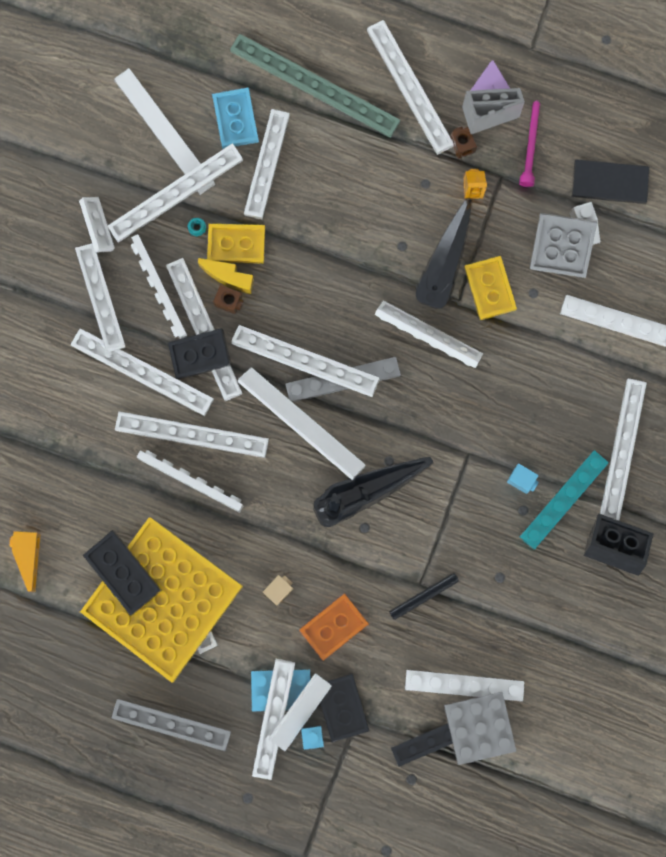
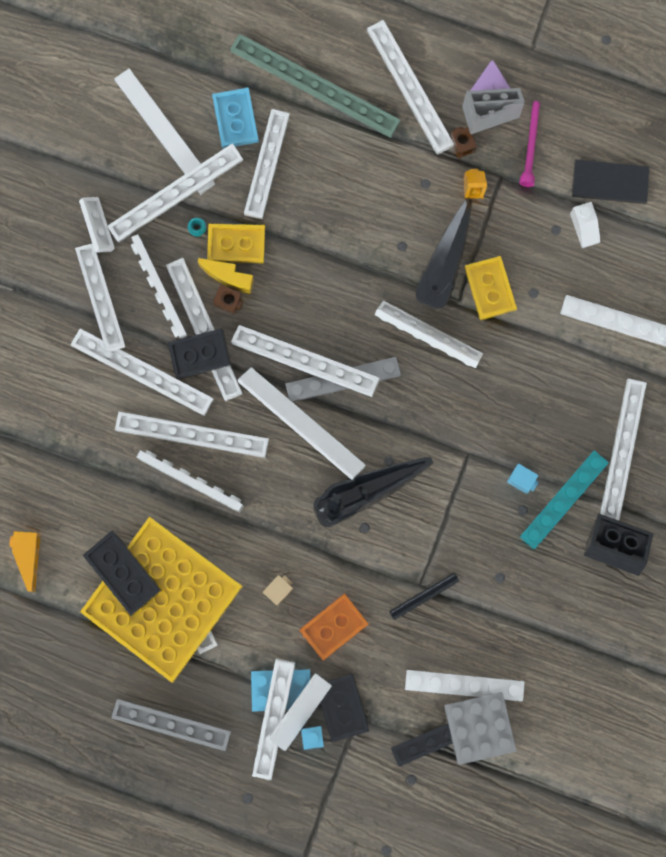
light grey plate [529,213,597,278] -> none

